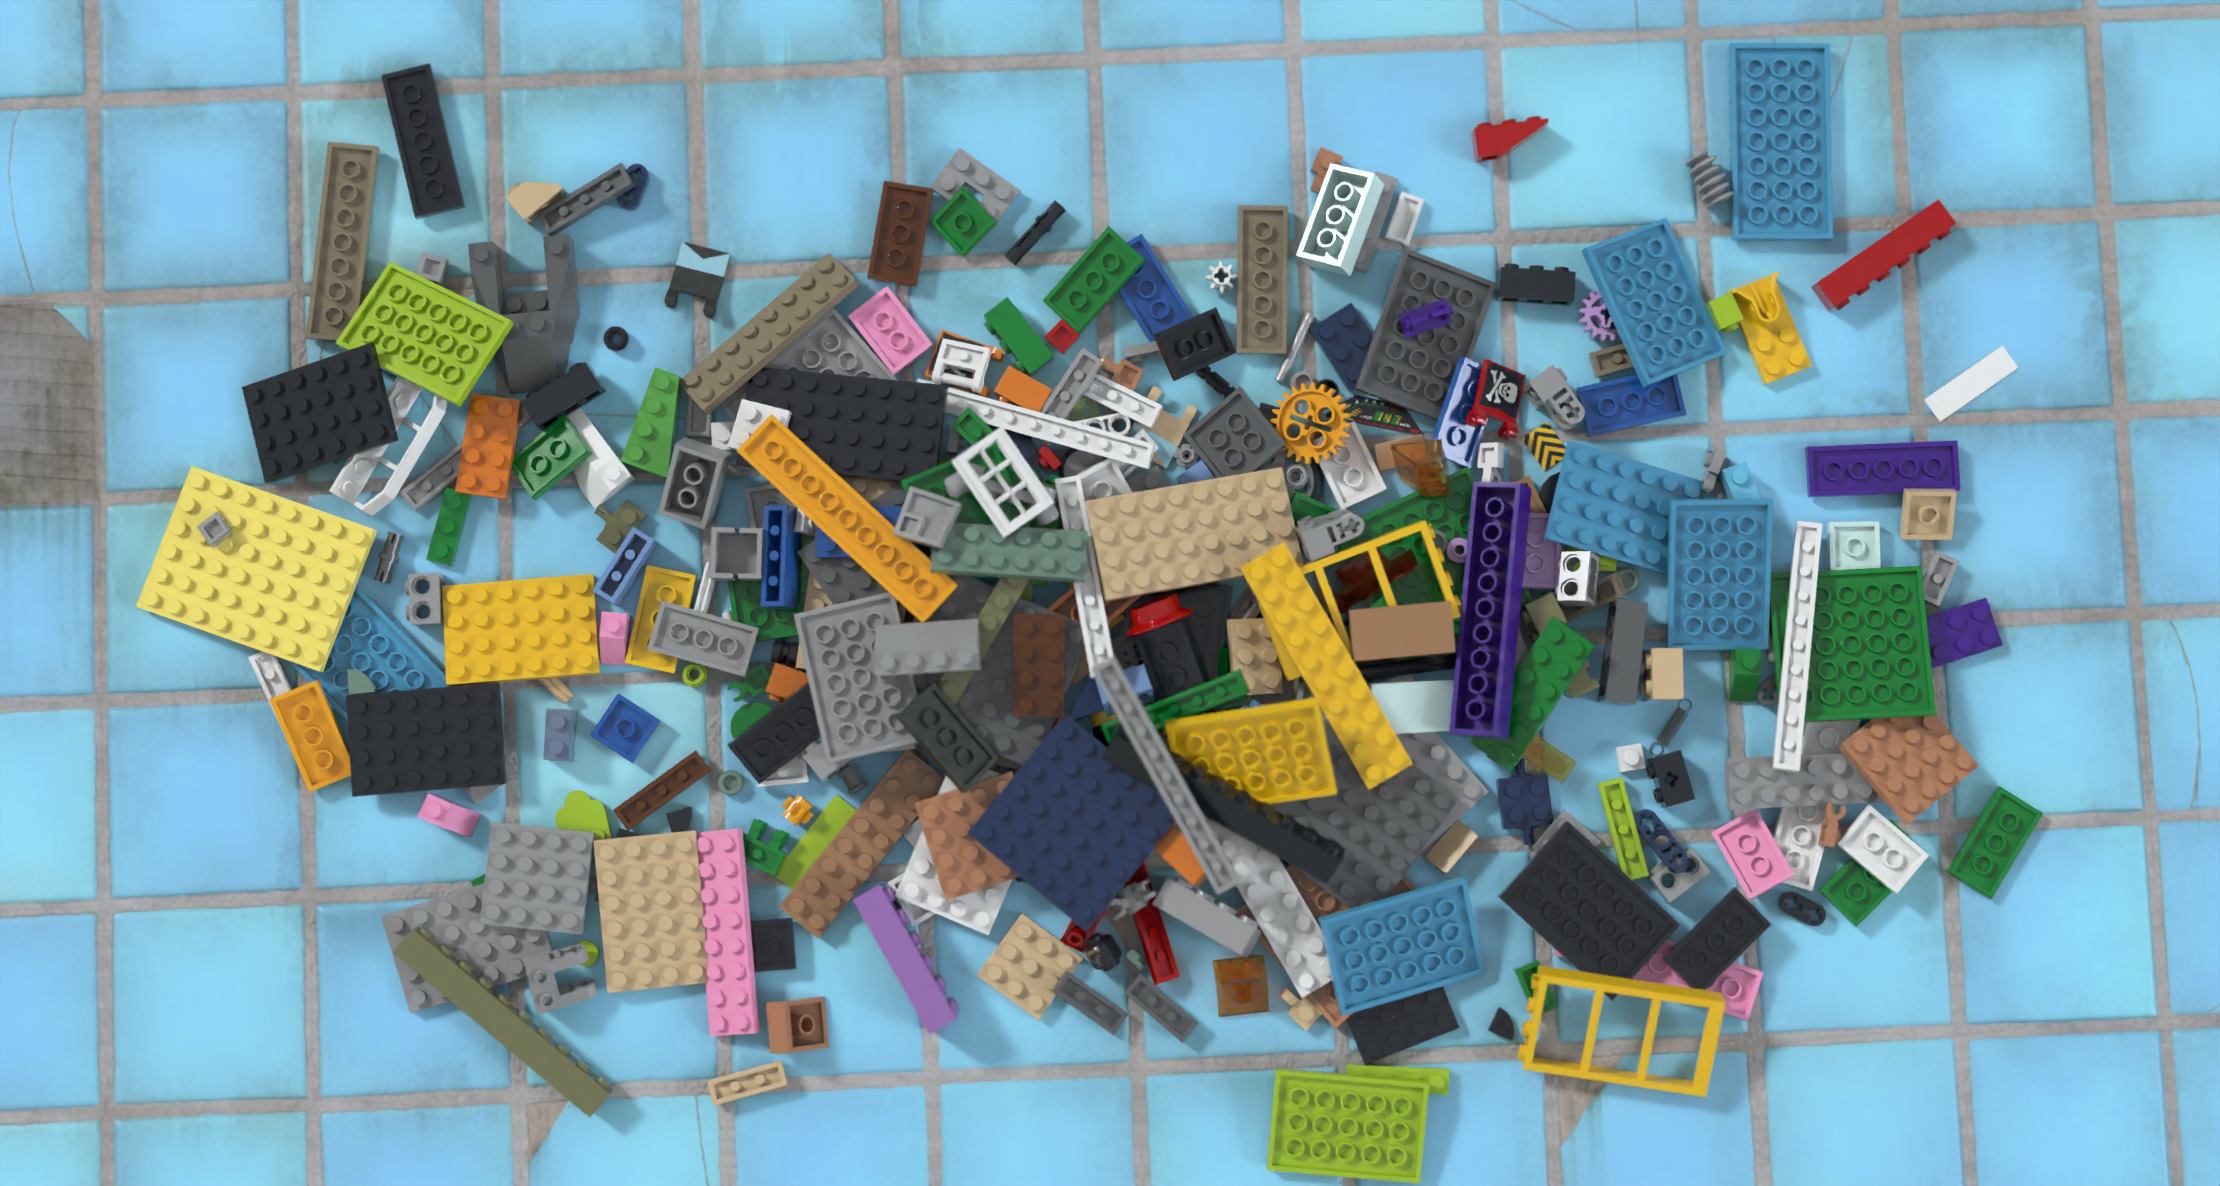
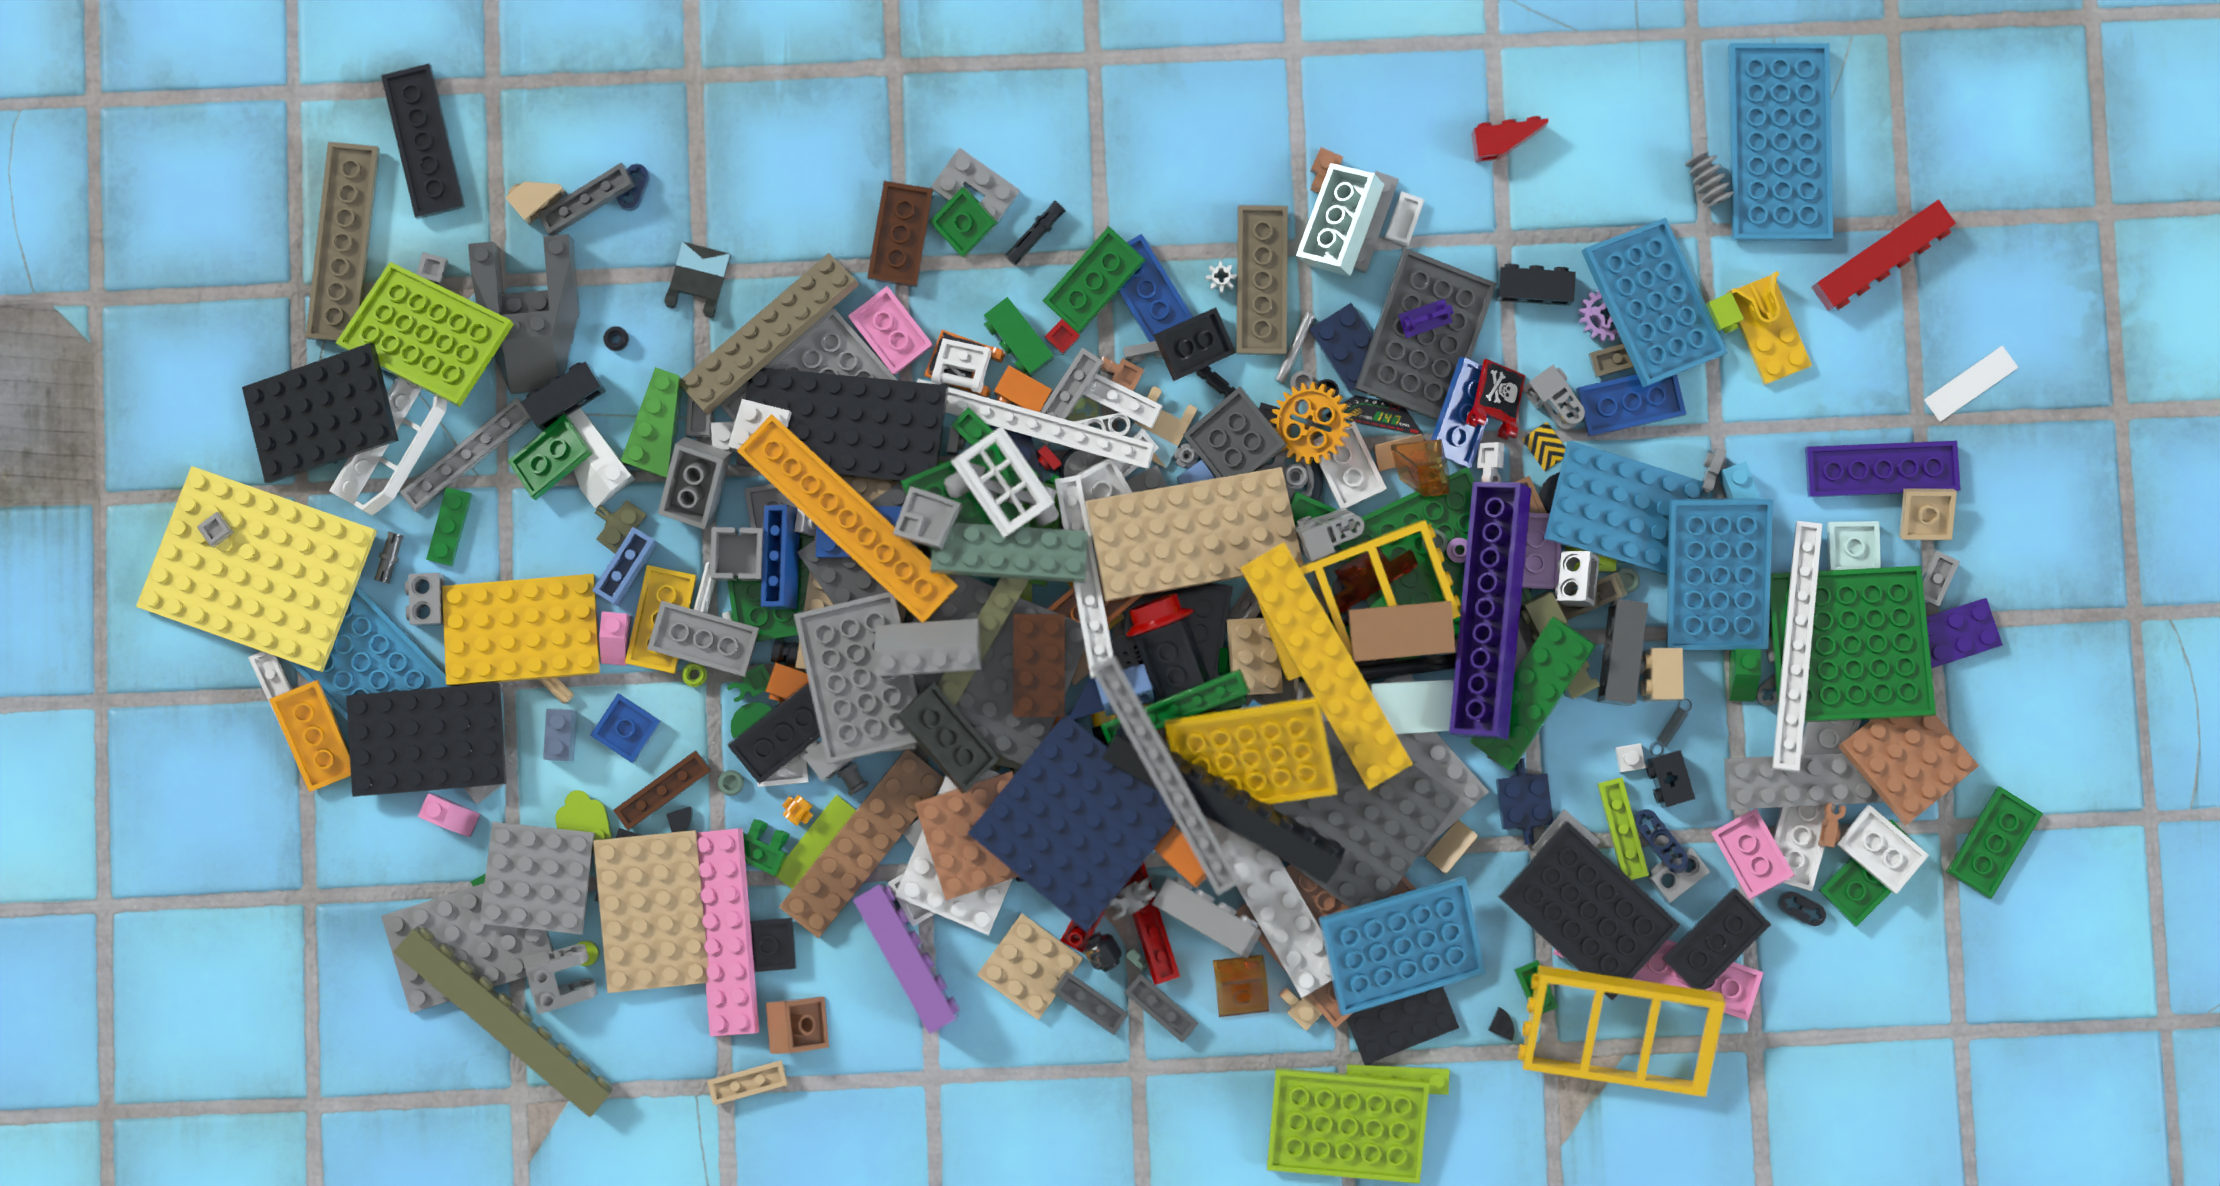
sand green tile [347,669,376,695] -> none
orange plate [455,393,522,500] -> none
clear yellow plate [1522,735,1577,784] -> none

